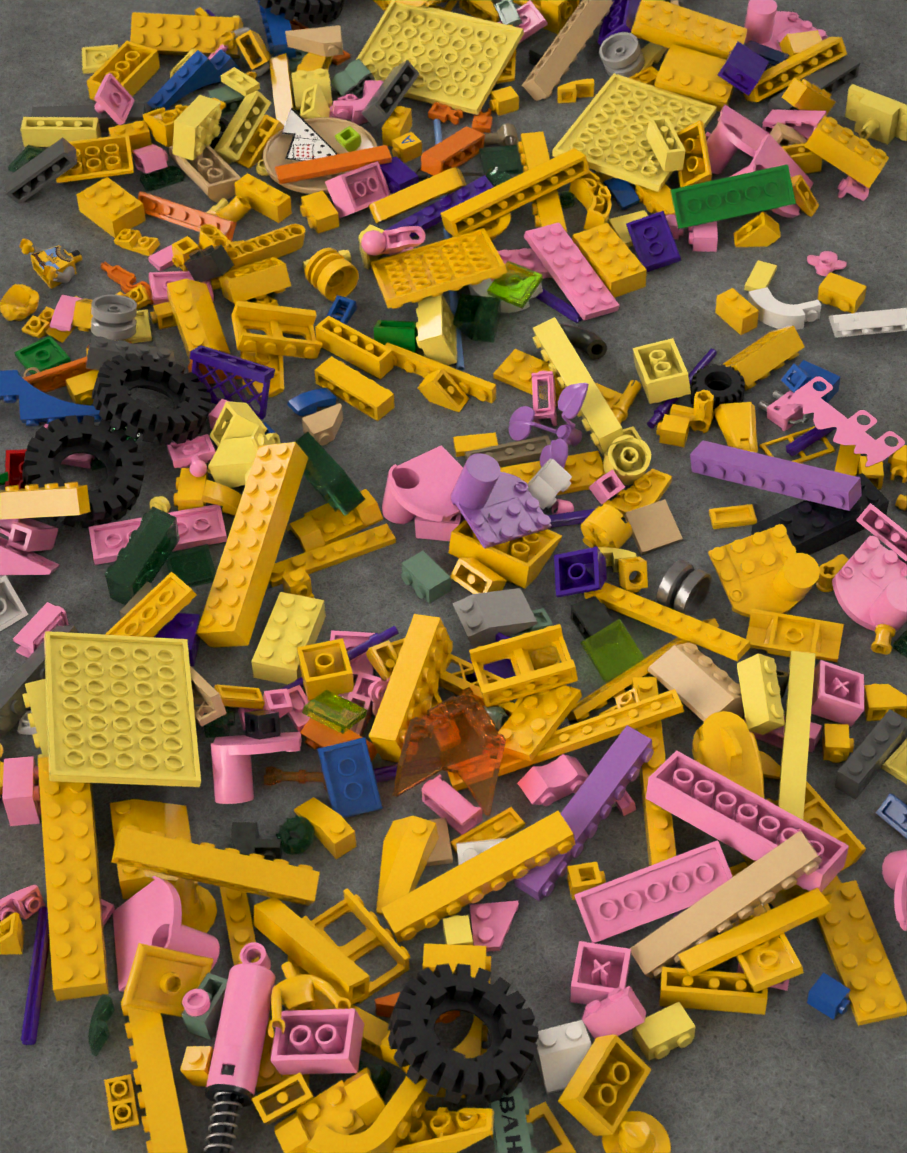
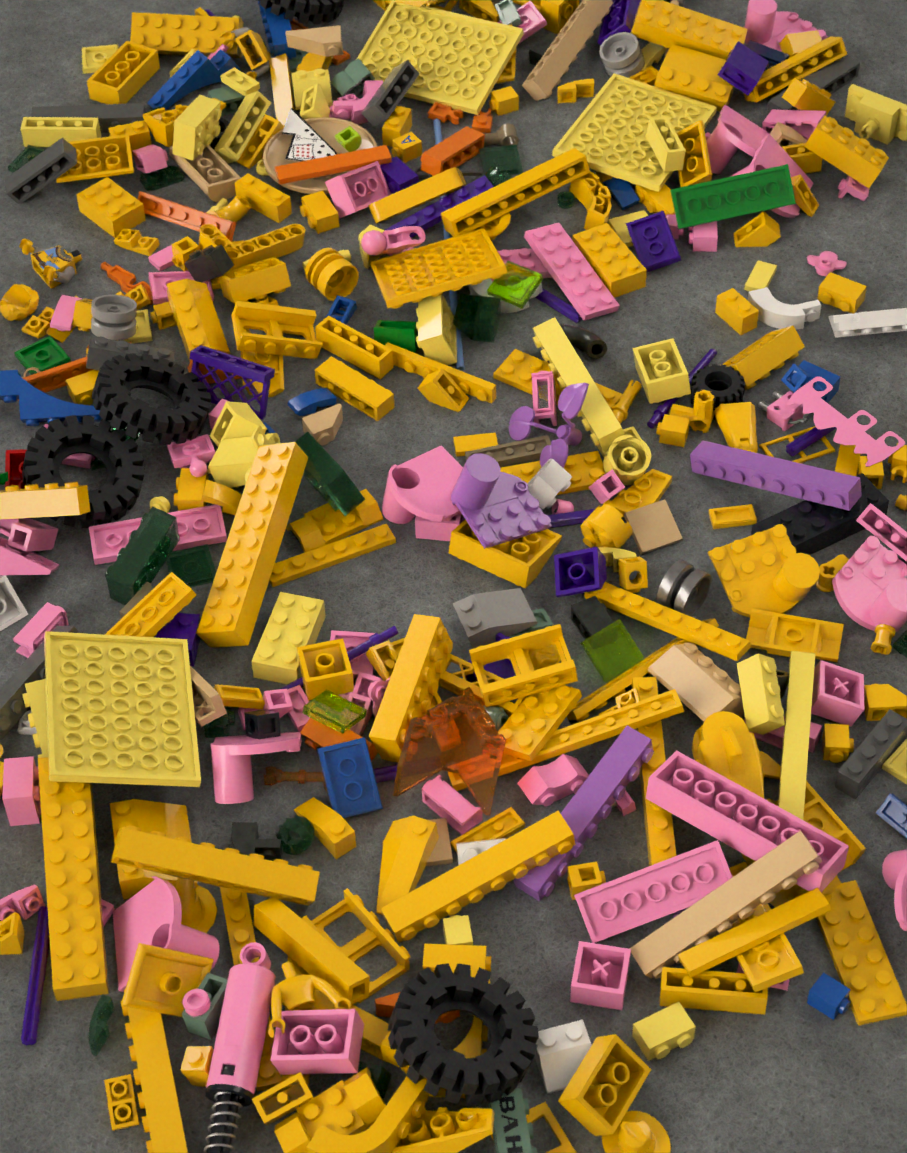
bright pink tile [94,73,135,125] -> none
yellow brick [282,567,315,598] -> none
sand green brick [401,551,451,604] -> none
yellow brick [450,558,507,594] -> none
bright pink wing [470,901,519,952] -> none
yellow brick [518,132,567,233] -> none
bright pink piece [582,986,646,1040] -> none

